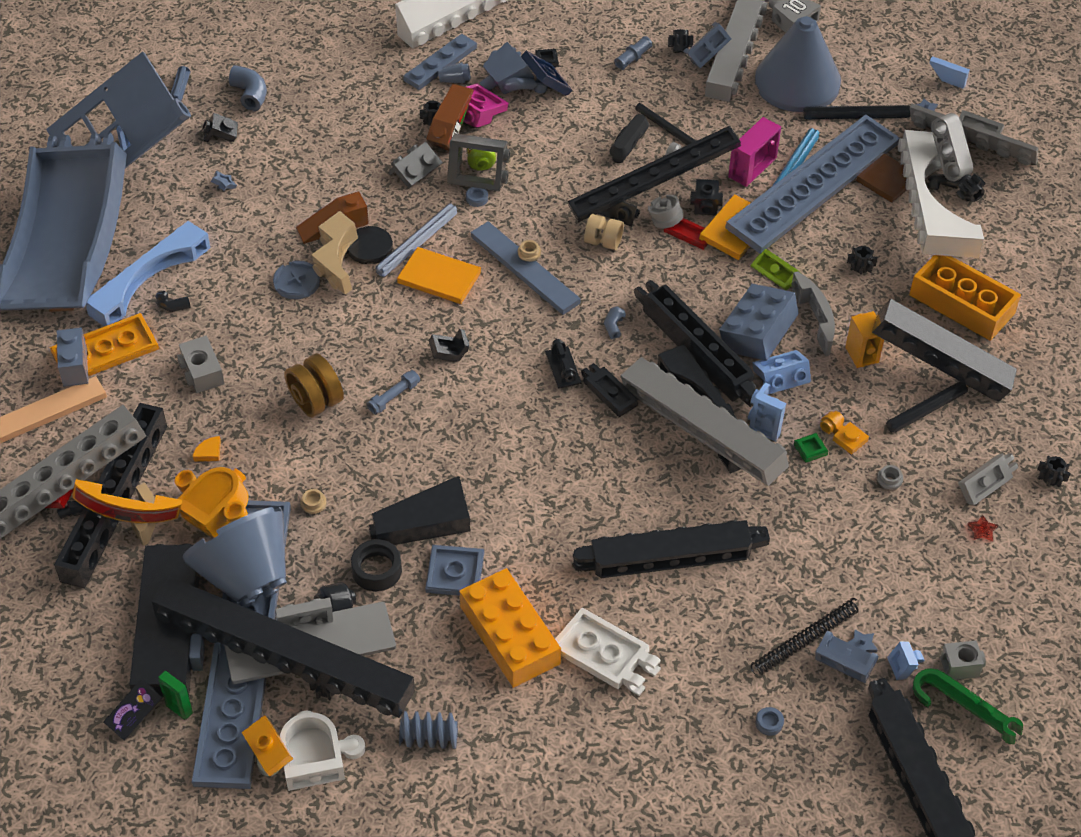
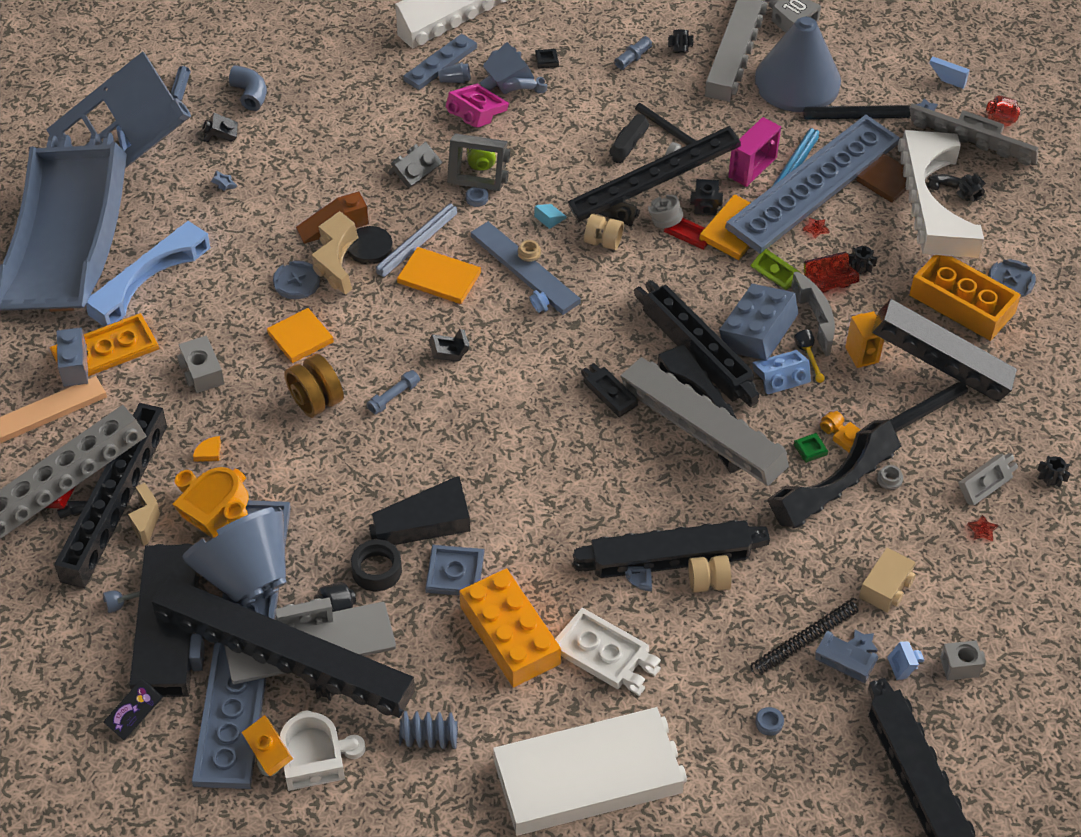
slope [72,479,182,523] -> none
black arm [155,291,191,312] -> none
green tile [158,671,193,720] -> none
tan plate [300,489,327,514] -> none
black gear [420,100,441,126] -> none
dark orange slope [426,84,474,151] -> none
dark blue tile [521,50,572,96] -> none
black hinge [545,339,582,389] -> none
sand blue arm [604,306,626,339] -> none
sand blue hinge [683,22,732,68] -> none
light blue bracket [748,383,786,442] -> none
green piece [913,668,1023,745] -> none
light grey beam [931,113,973,181] -> none
none -> sand blue hinge [103,590,140,613]
none -> light orange tile [267,308,334,363]
none -> white brick [493,707,687,836]
none -> light blue plate [529,290,550,313]
none -> medium azure slope [534,204,567,229]
none -> sand blue tile [625,566,652,591]
none -> tan wheel [688,555,731,593]
none -> black arch [767,420,902,528]
none -> hinge [794,329,825,383]
none -> clear red piece [803,217,830,239]
none -> clear red bracket [803,252,860,293]
none -> tan brick [859,547,916,613]
none -> clear red head [986,95,1021,126]
none -> sand blue tile [988,259,1036,297]

